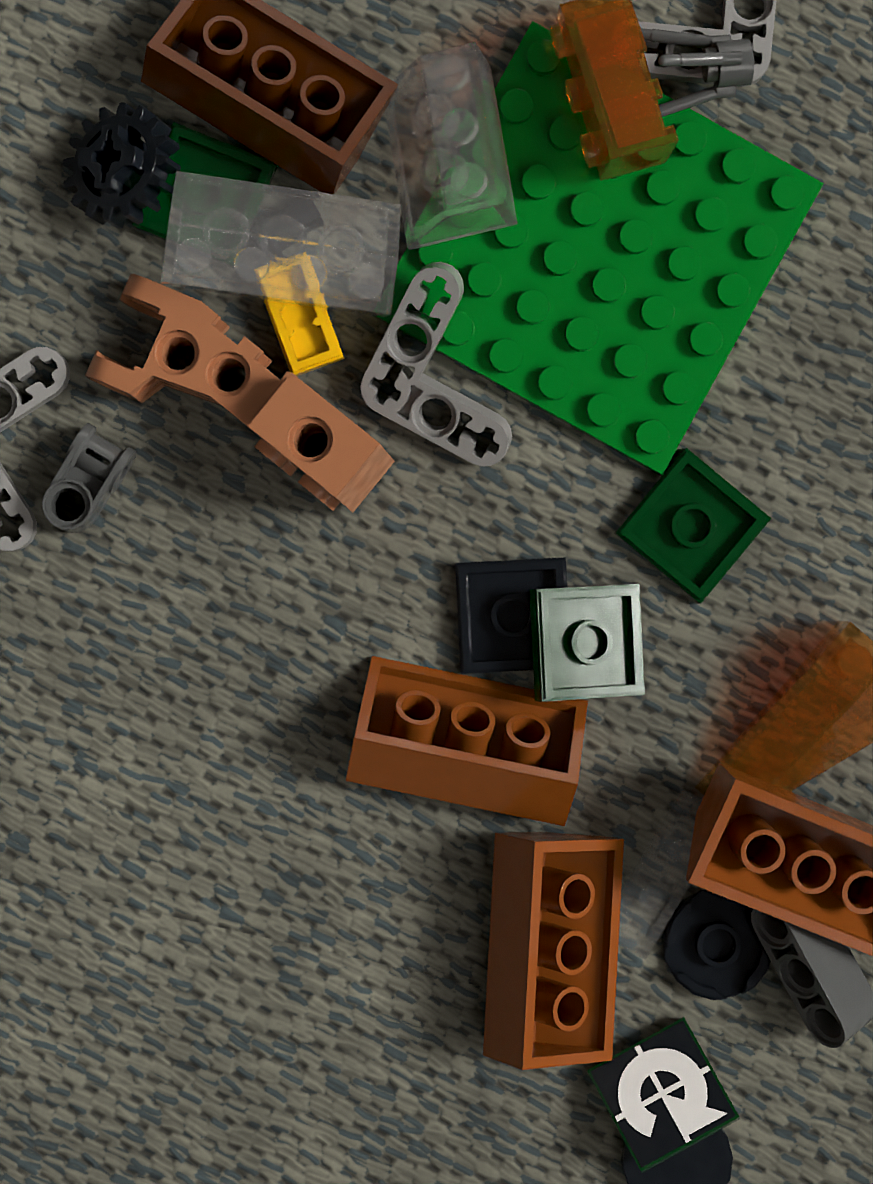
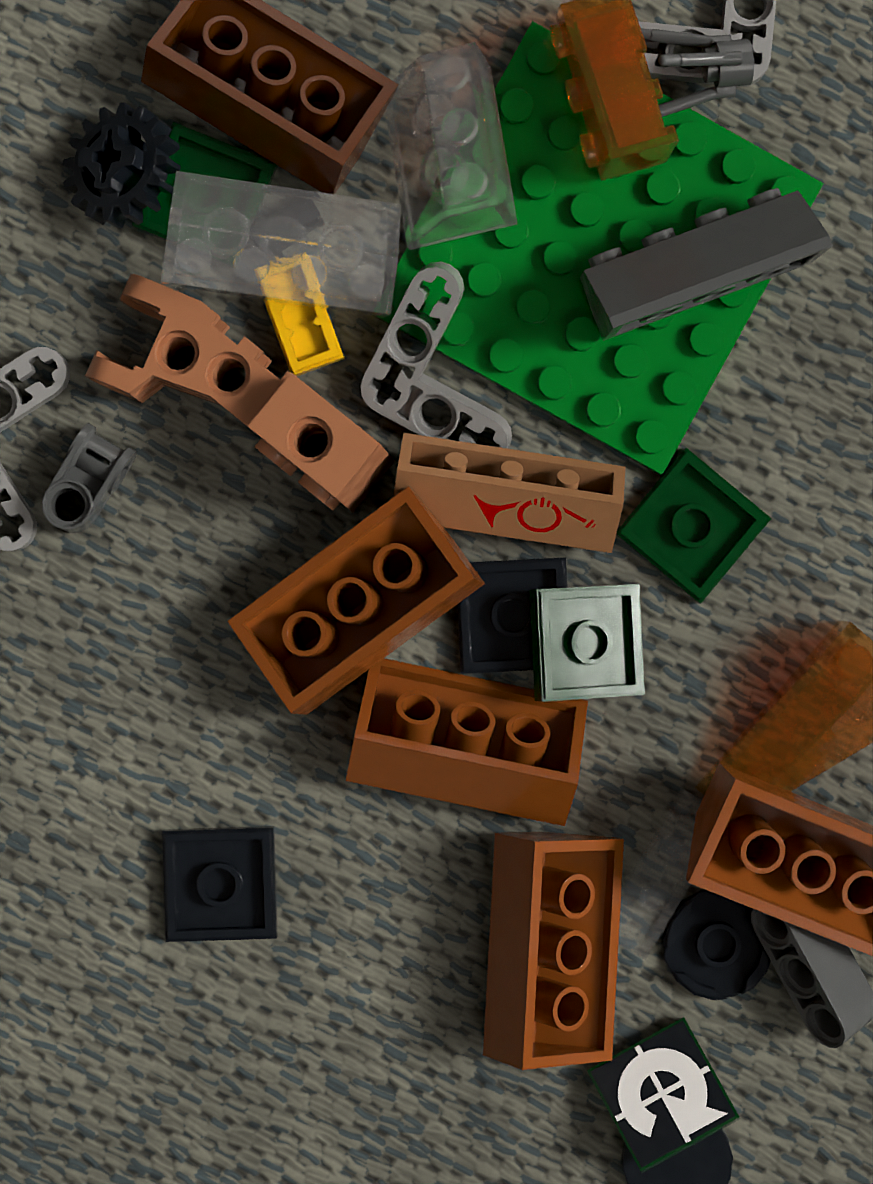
none -> black tile [162,826,278,942]
none -> dark orange slope [227,486,485,715]
none -> medium nougat brick [393,433,626,553]
none -> dark grey slope [579,188,833,341]

